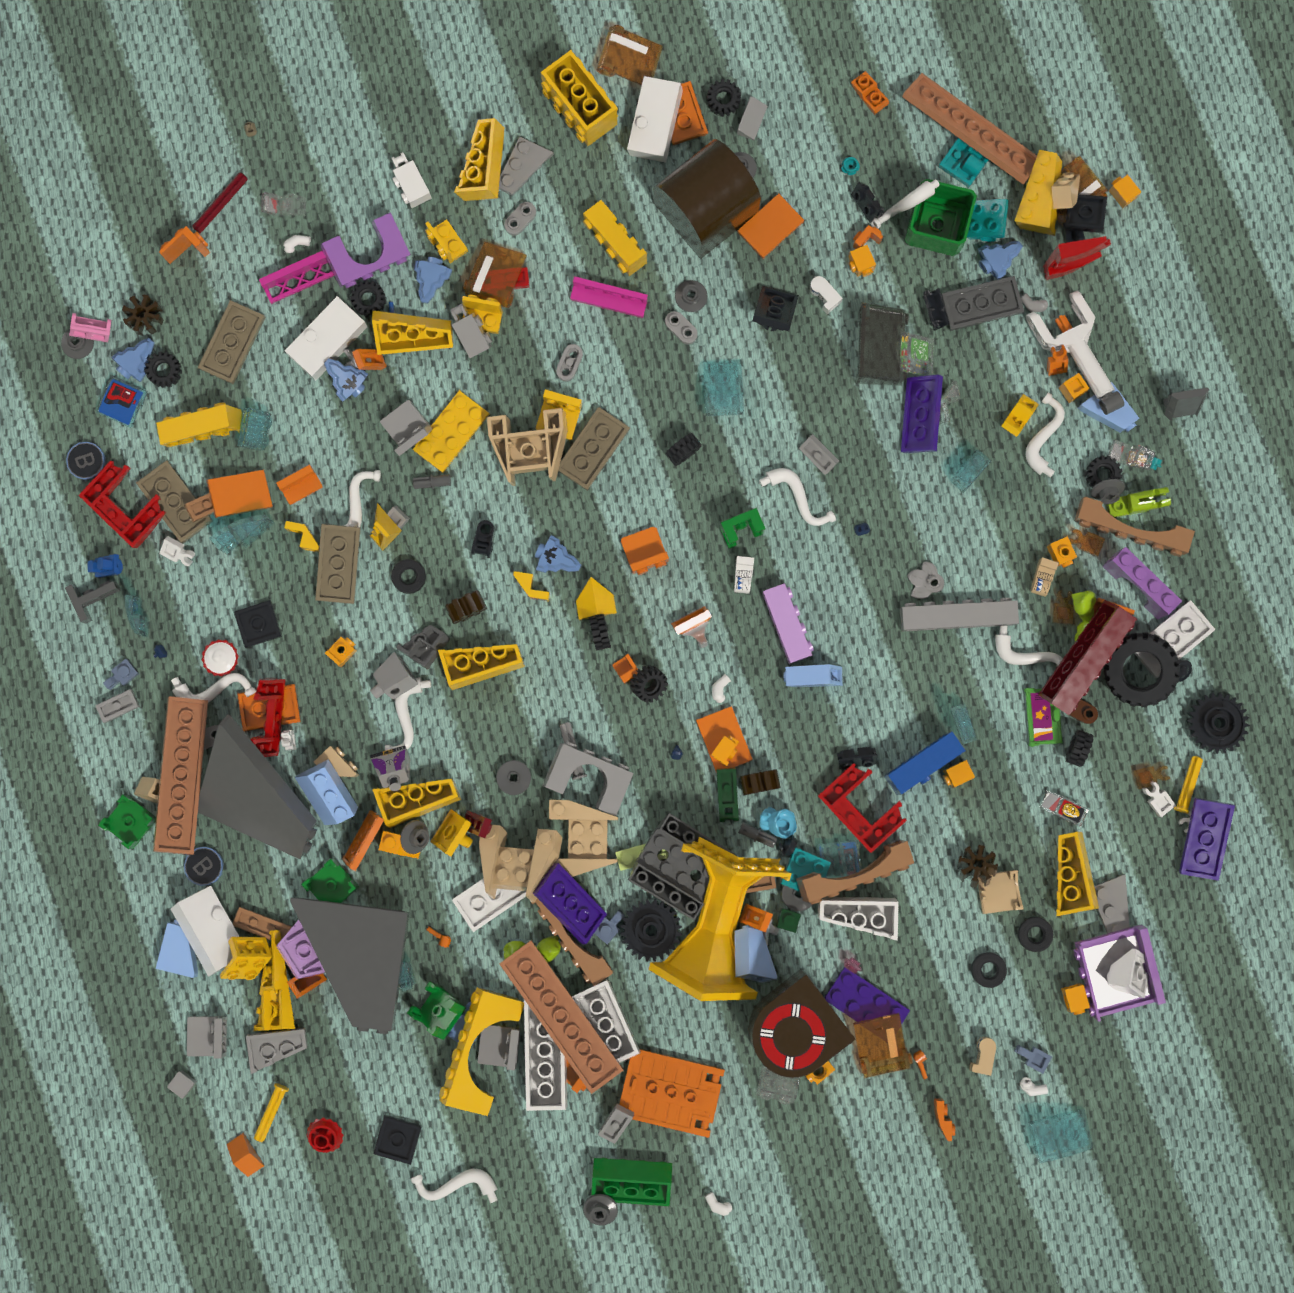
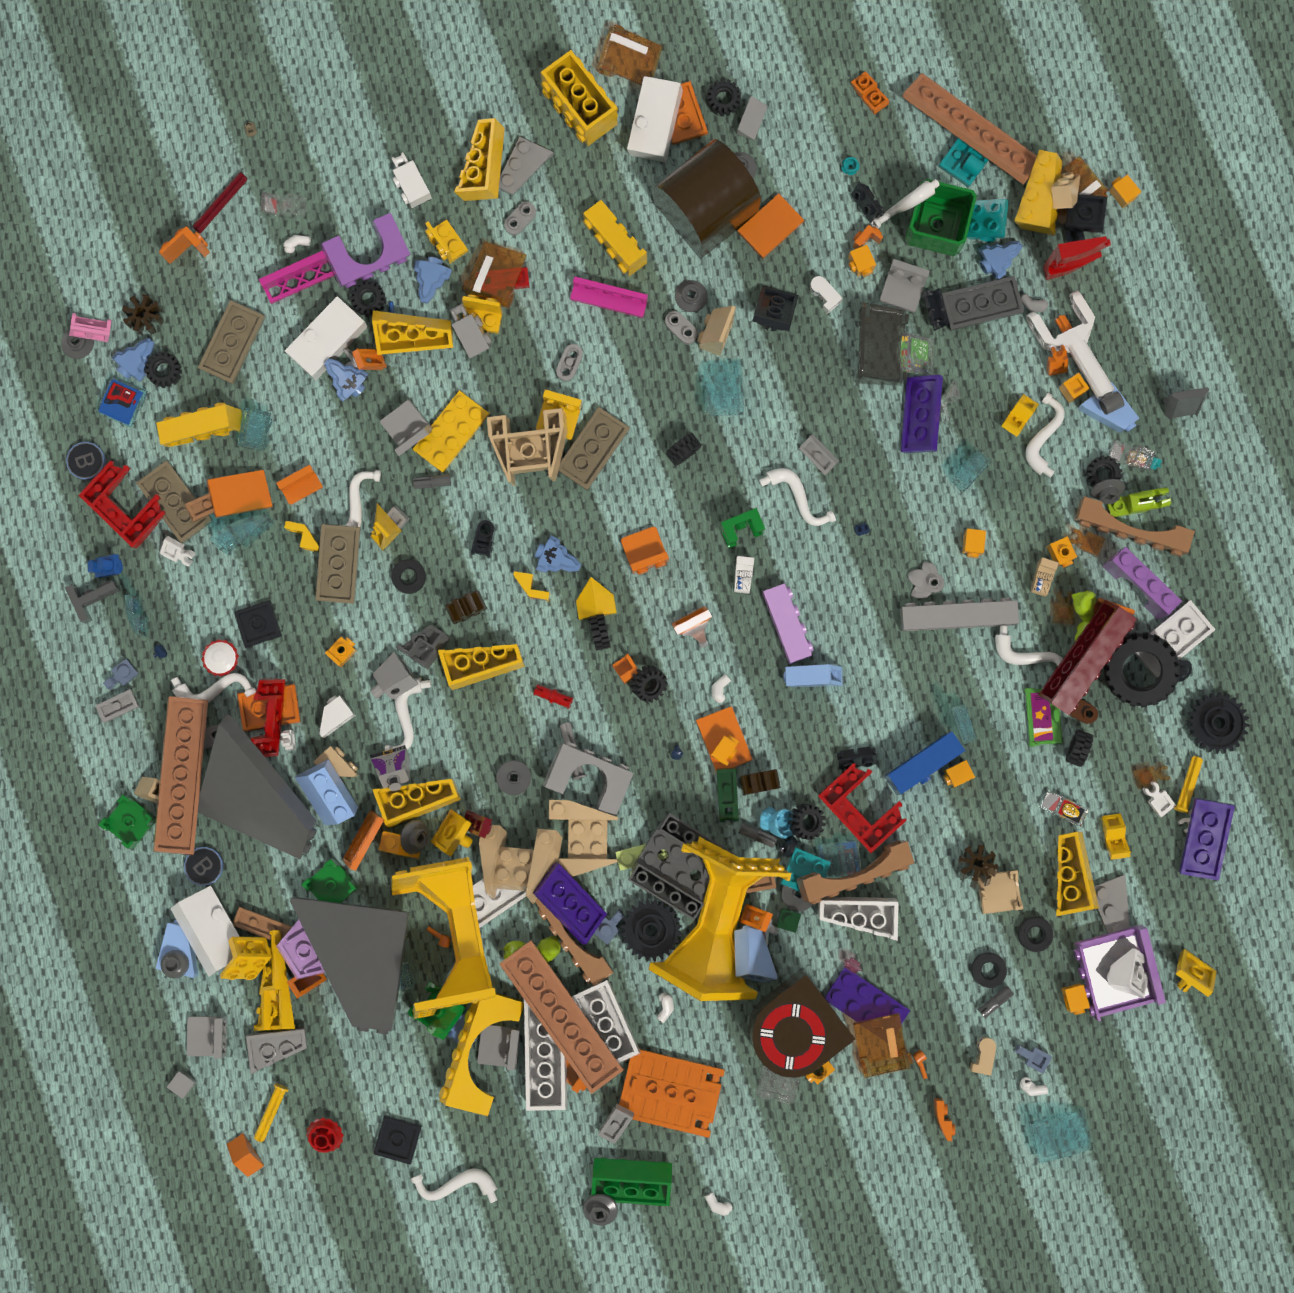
none -> dark grey piece [160,950,189,979]
none -> white slope [320,695,356,738]
none -> yellow panel [391,857,496,1019]
none -> red pin [533,684,574,709]
none -> white arm [656,993,674,1023]
none -> tan slope [697,306,736,356]
none -> black tyre [788,804,826,840]
none -> light grey bracket [880,259,930,313]
none -> light orange brick [962,528,986,558]
none -> dark grey axle [977,986,1014,1019]
none -> yellow slope [1101,813,1131,860]
none -> yellow tile [1176,949,1217,997]

